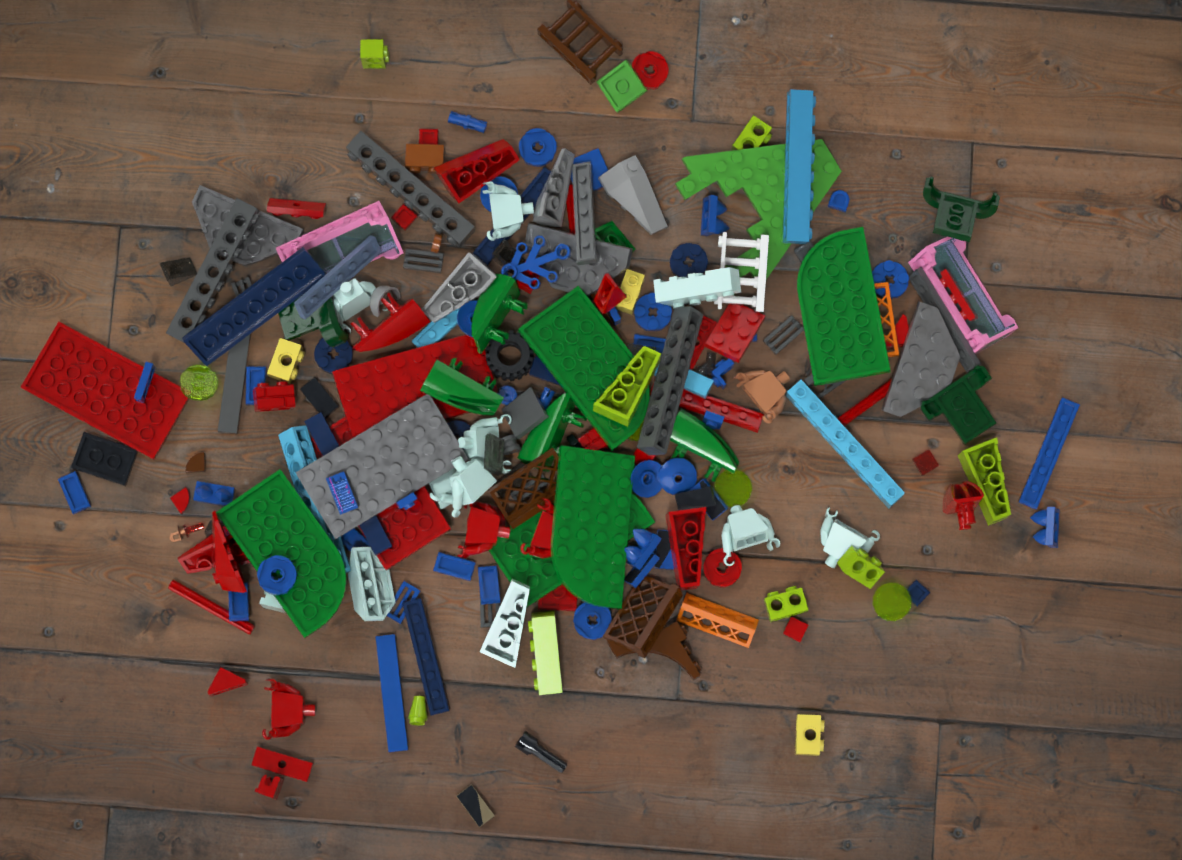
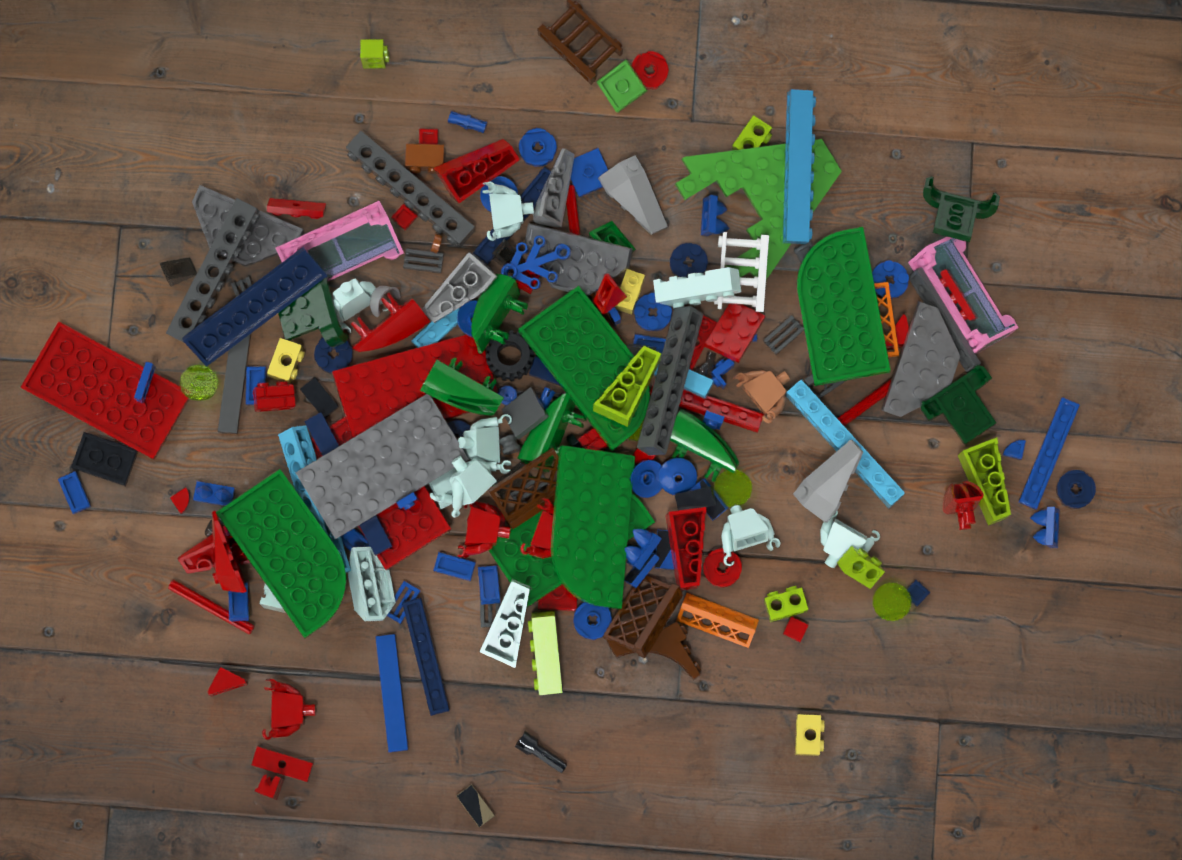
piece [169,523,204,542] -> none
reddish brown tile [185,452,205,473] -> none
blue plate [257,555,297,595] -> none
sand blue plate [294,235,381,320] -> none
blue tile [326,472,358,515] -> none
lime cone [408,696,427,726] -> none
clear smoke tile [484,433,504,476] -> none
dark grey tile [572,161,597,266] -> none
blue tile [828,190,849,213] -> none
clear red plate [912,450,939,476] -> none
none -> light grey wedge [793,440,863,523]
none -> blue tile [1002,440,1026,460]
none -> dark blue plate [1056,470,1096,509]

